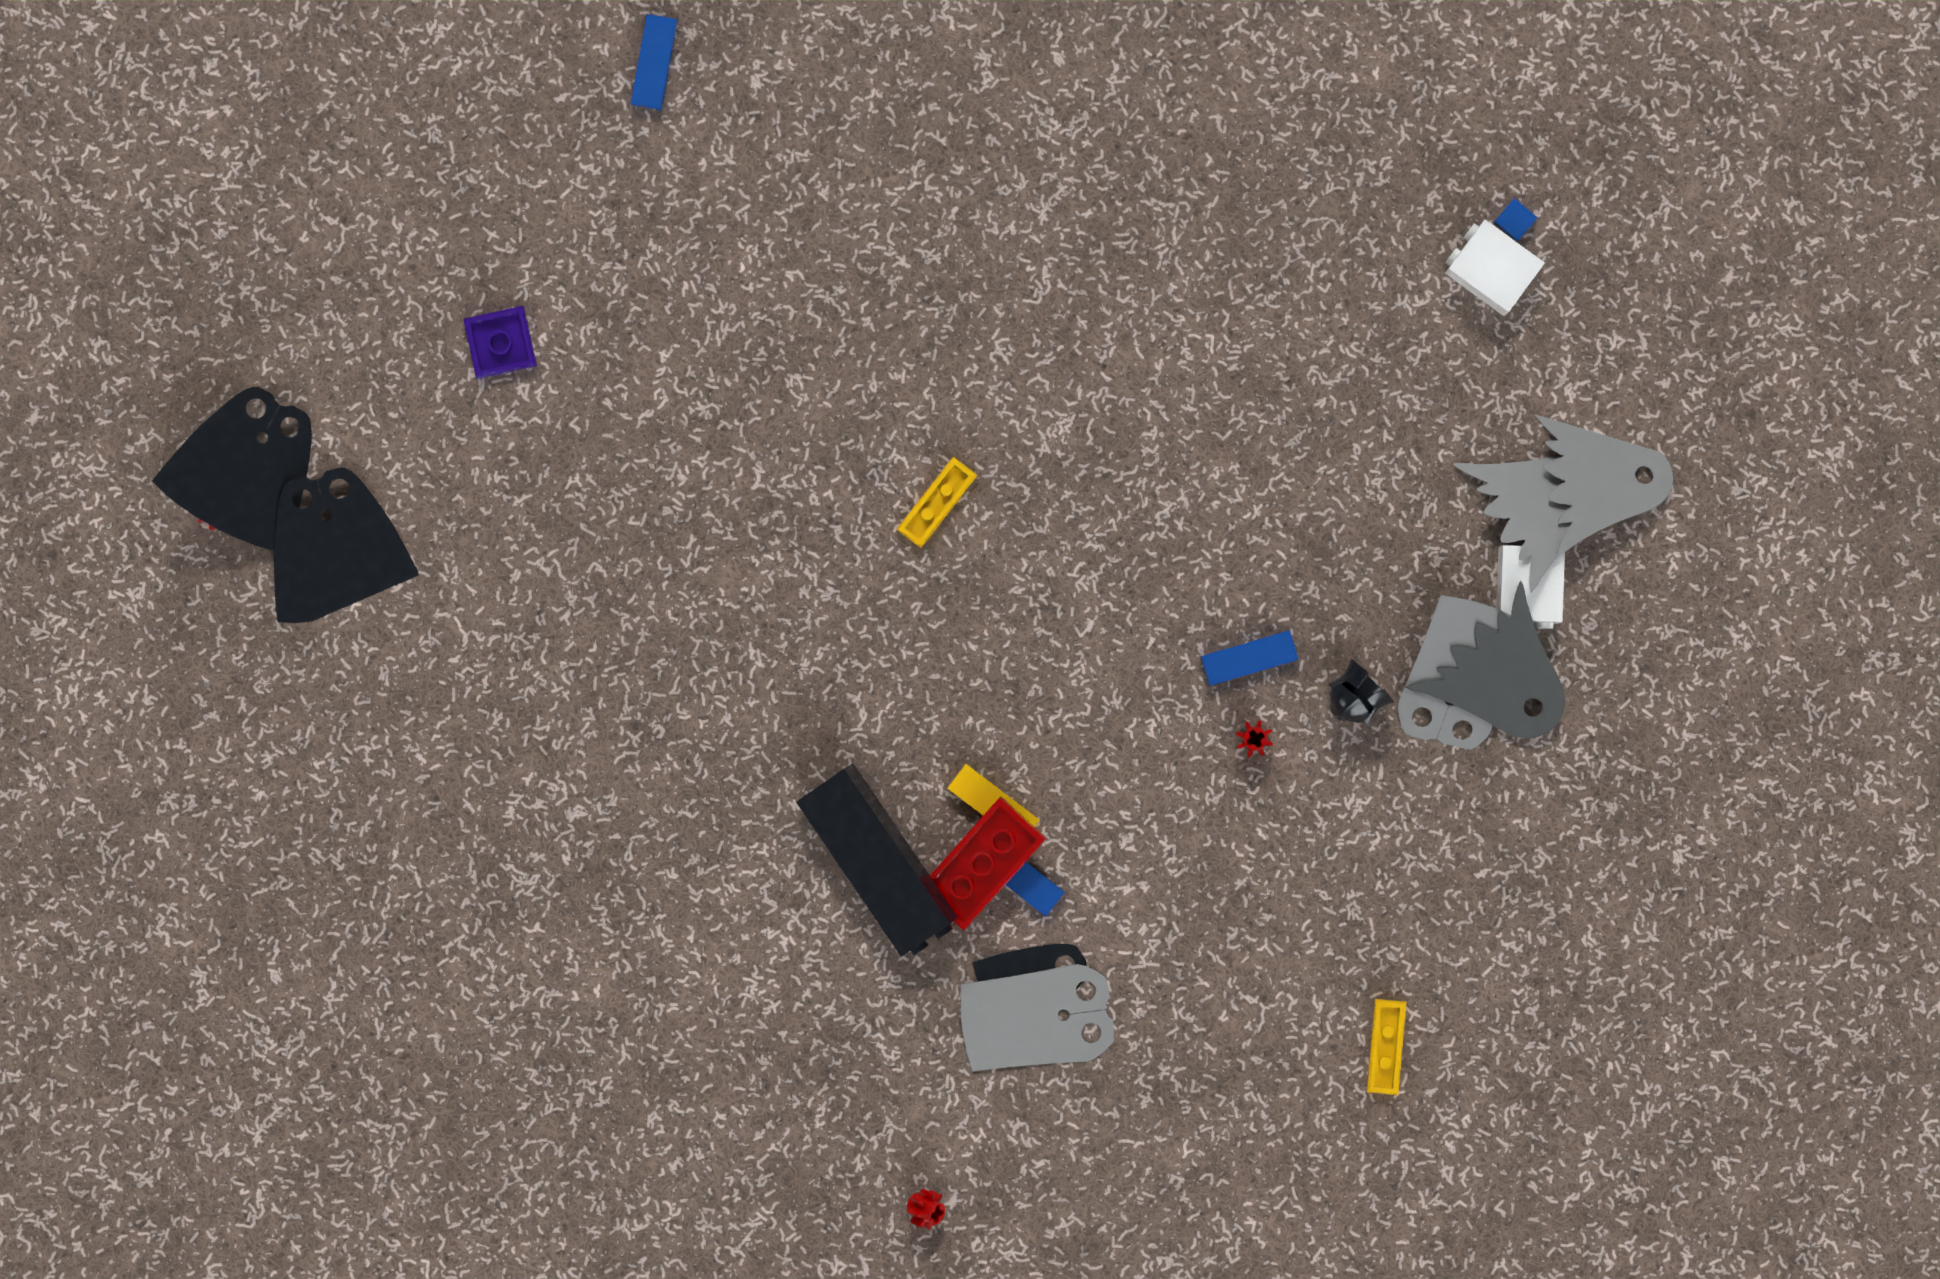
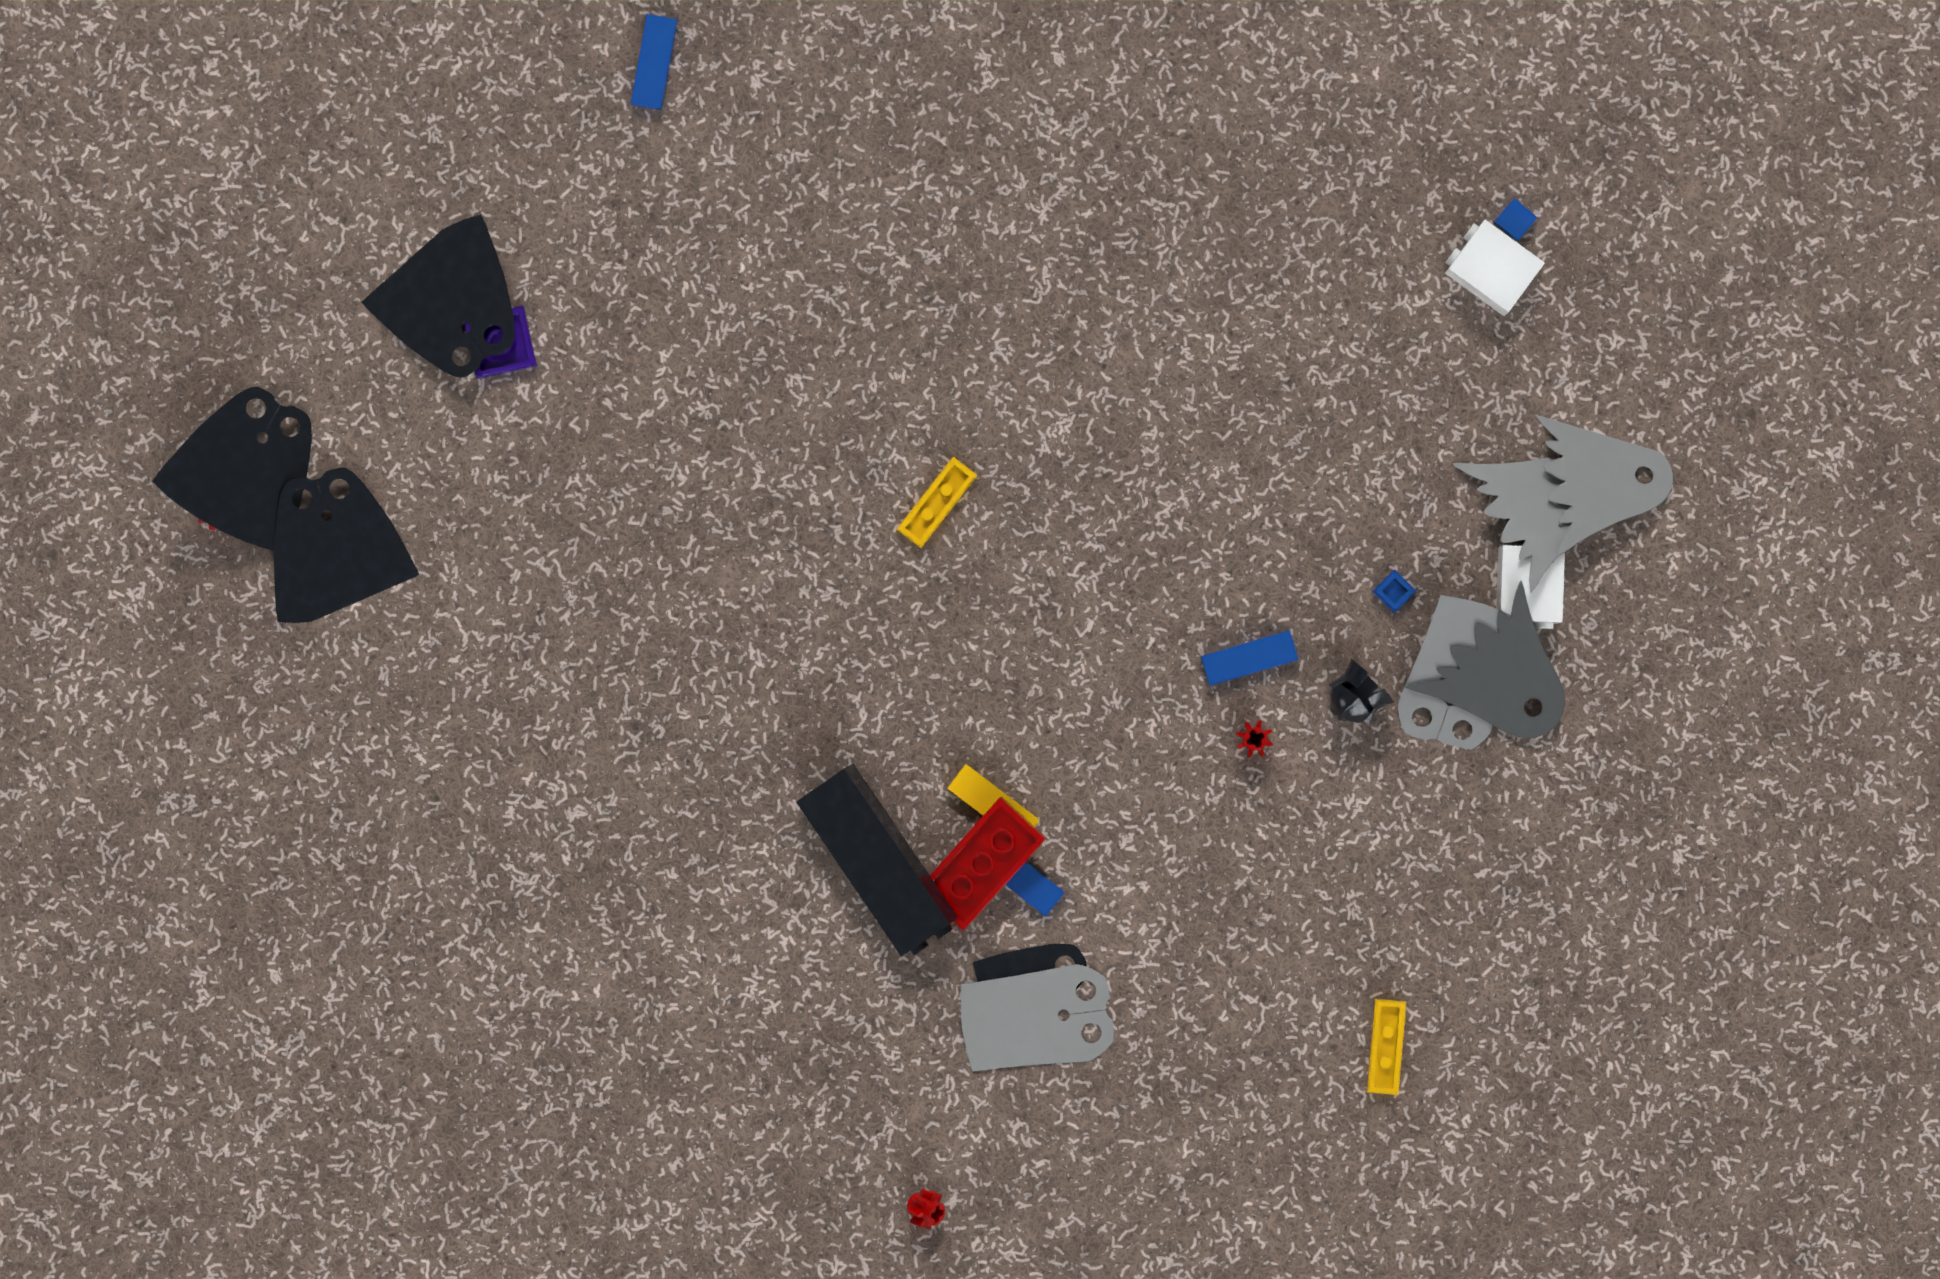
none -> black piece [362,214,515,378]
none -> blue tile [1372,569,1416,613]

